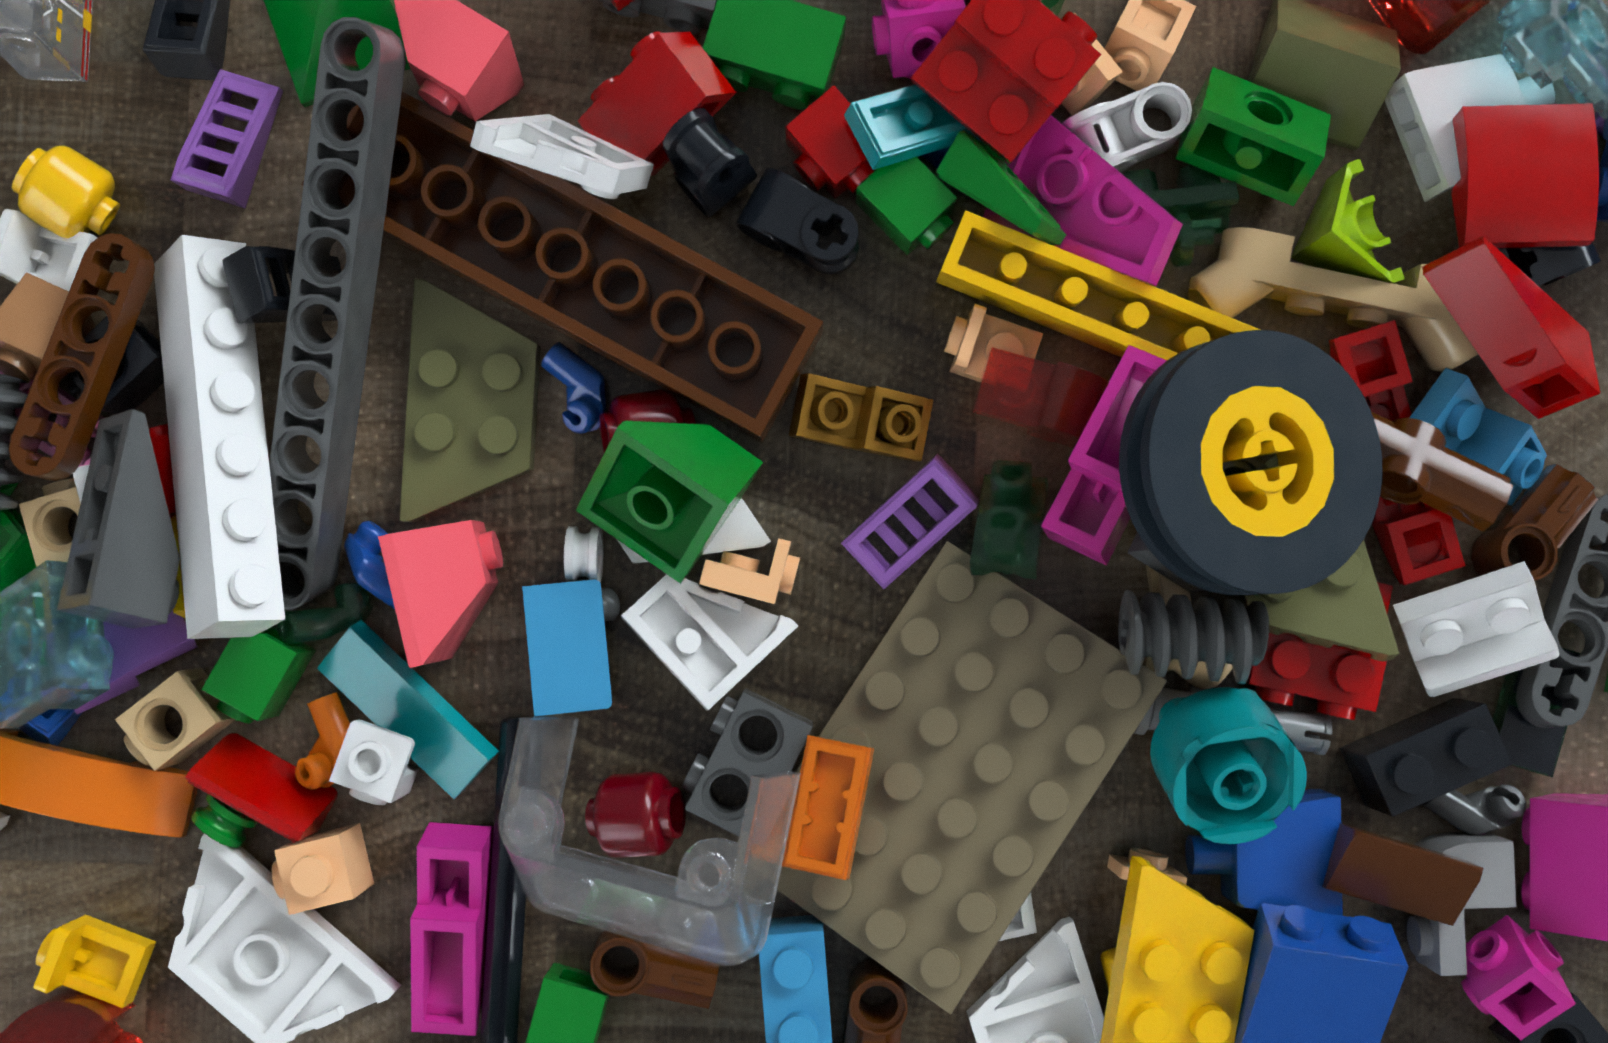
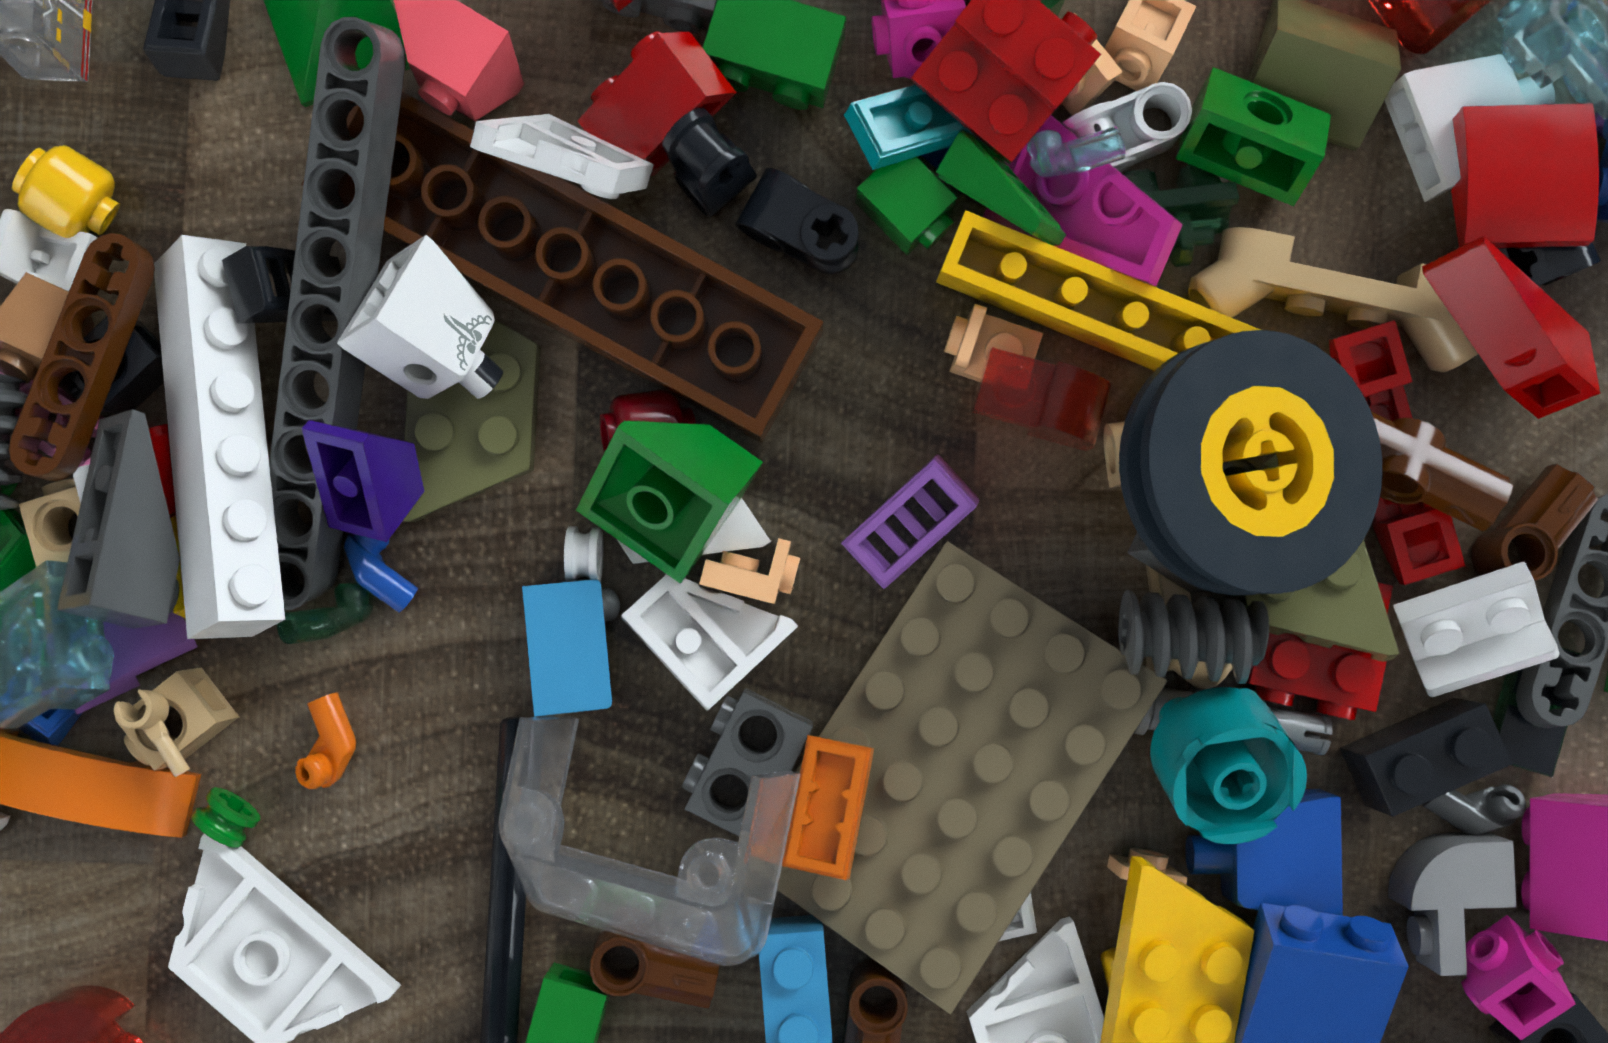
yellow bracket [33,914,156,1008] -> none
medium lavender slope [170,69,283,208] -> none
red slope [185,733,338,843] -> none
green brick [201,626,316,724] -> none
light nougat brick [272,823,374,915] -> none
teal tile [317,620,499,799] -> none
white bracket [329,719,419,805] -> none
coral slope [378,520,503,668] -> none
dark pink slope [410,822,493,1036] -> none
blue arm [540,342,607,434] -> none
dark red head [585,772,686,858] -> none
red brick [785,85,876,199] -> none
pearl gold slope [789,373,933,462] -> none
clear green hips [970,460,1048,579] -> none
dark pink slope [1041,345,1167,566] -> none
lime slope [1291,159,1405,284] -> none
reddish brown slope [1322,823,1484,926] -> none
dark azure slope [1410,368,1547,506] -> none
none -> tan hand [114,689,190,777]
none -> dark purple slope [301,420,424,542]
none -> white torso [337,235,503,399]
none -> clear light blue arm [1027,126,1125,178]

